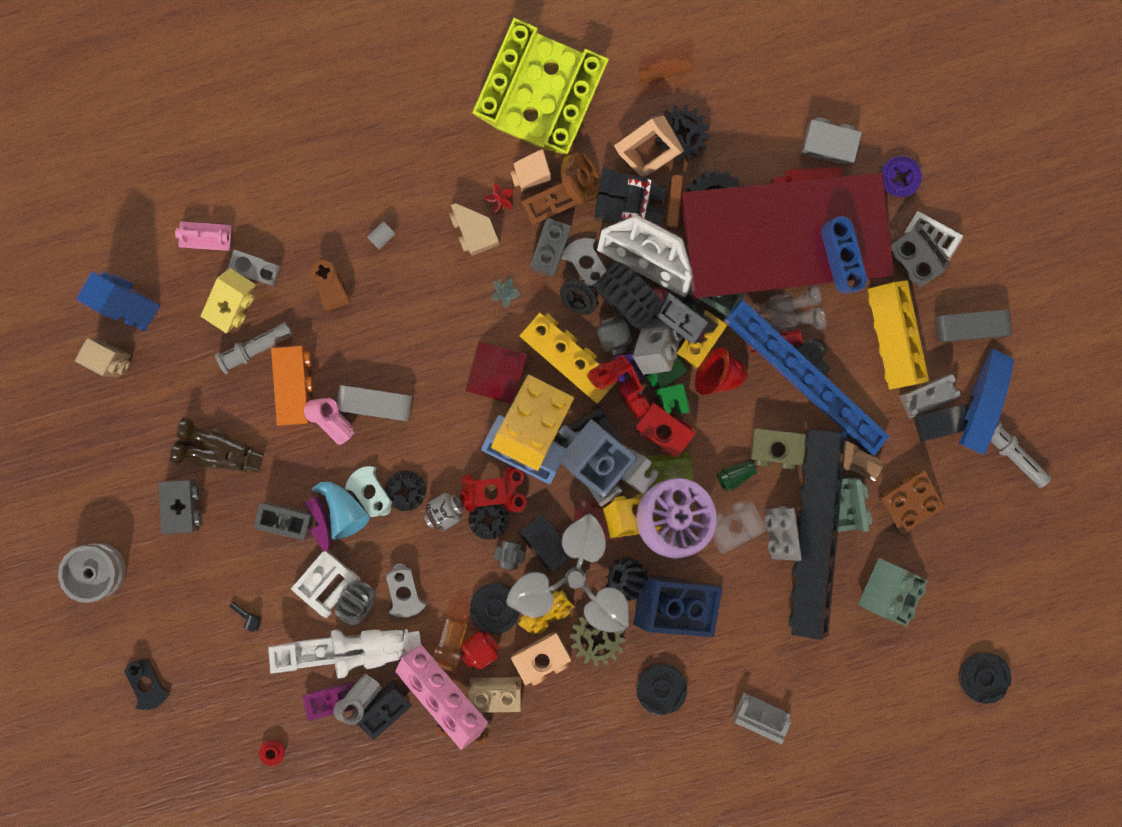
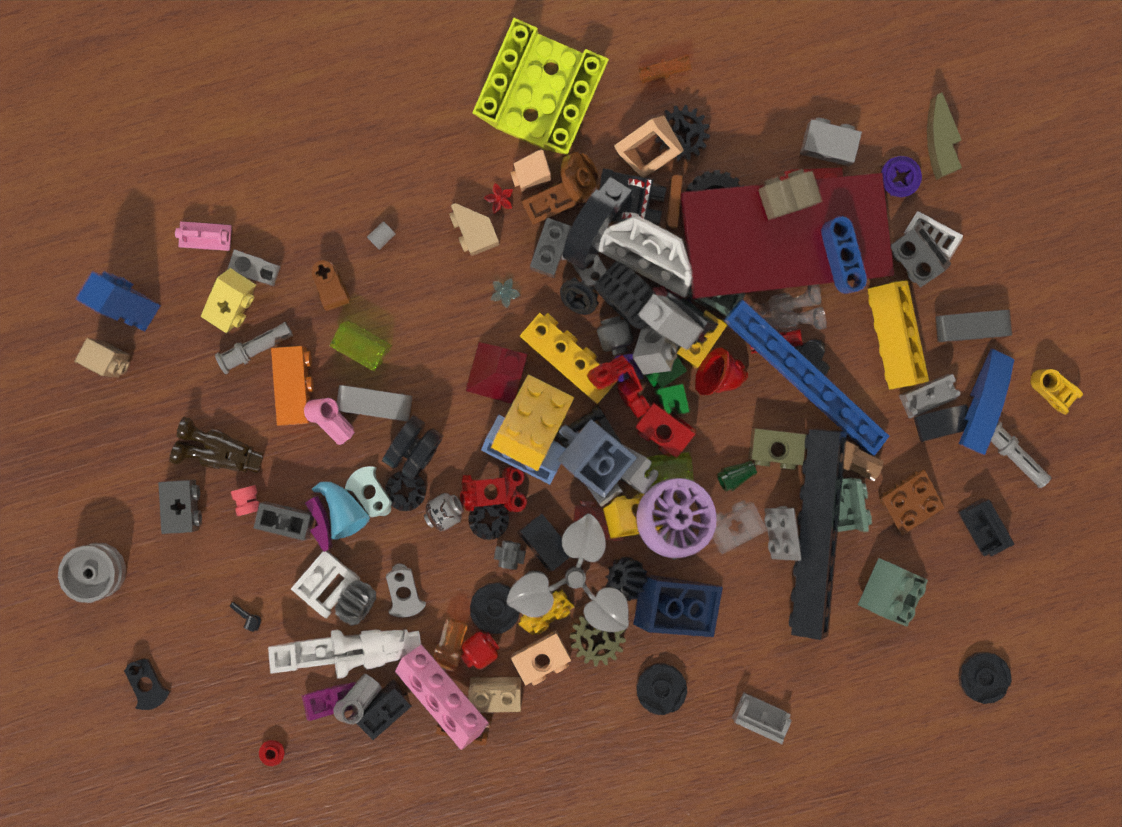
none -> coral wheel [230,485,260,516]
none -> clear neon green hinge [329,320,392,371]
none -> black wheel [382,415,444,482]
none -> black arch [563,177,632,271]
none -> light grey slope [639,294,704,350]
none -> dark tan brick [759,169,822,220]
none -> olive slope [927,93,962,180]
none -> black hinge [958,498,1015,557]
none -> yellow piece [1030,369,1083,415]

